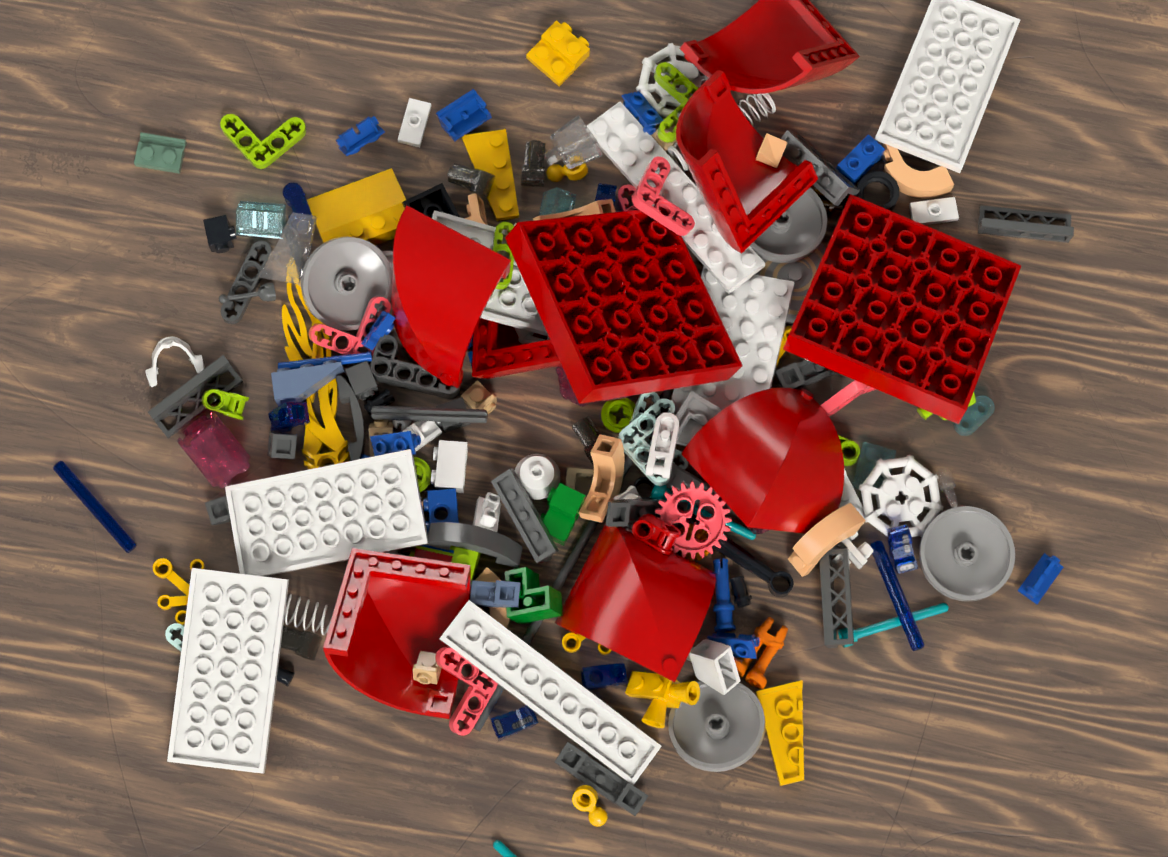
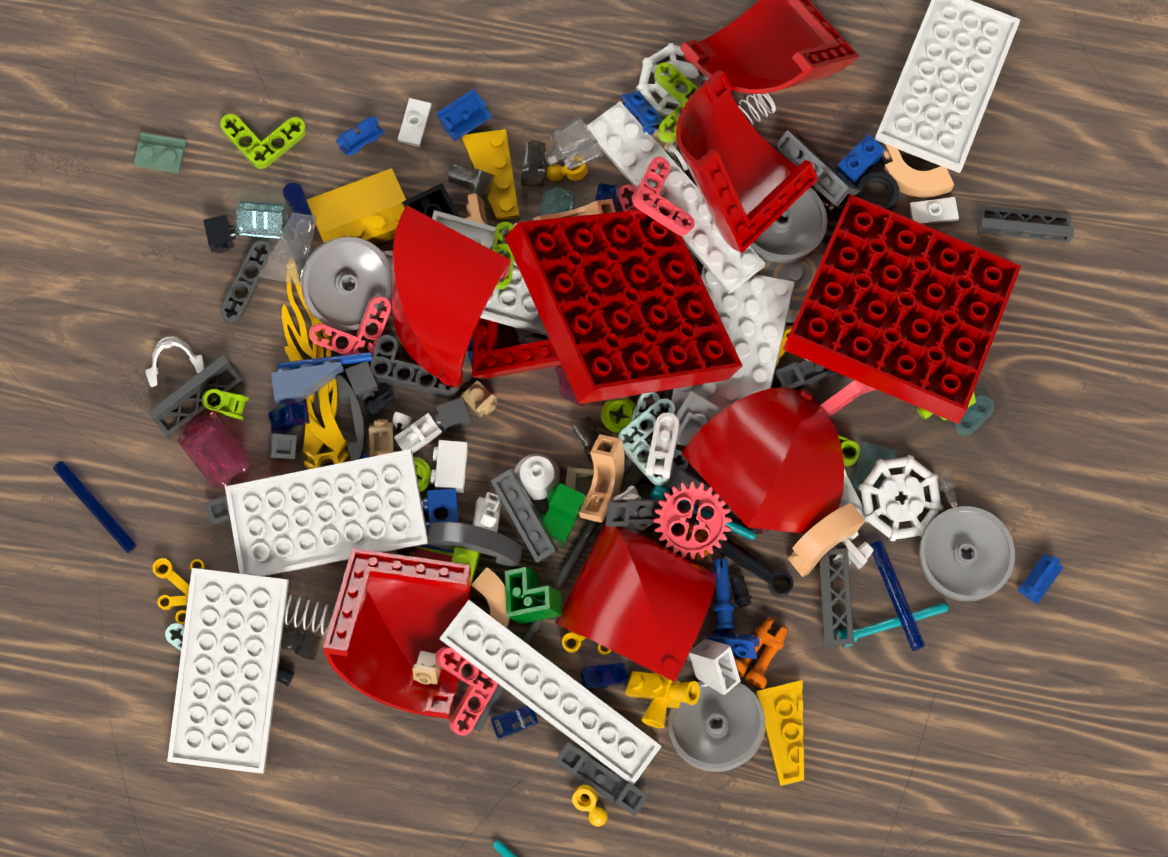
dark grey hinge [219,282,276,304] -> none
blue plate [361,311,396,350] -> none
blue hinge [370,431,421,456] -> none
dark grey axle [371,406,488,423] -> none
sand blue slope [470,580,520,608] -> none
yellow plate [526,20,590,87] -> none
red piece [632,514,681,555] -> none
light nougat slope [756,133,787,168] -> none
clear blue leg [887,524,918,574] -> none

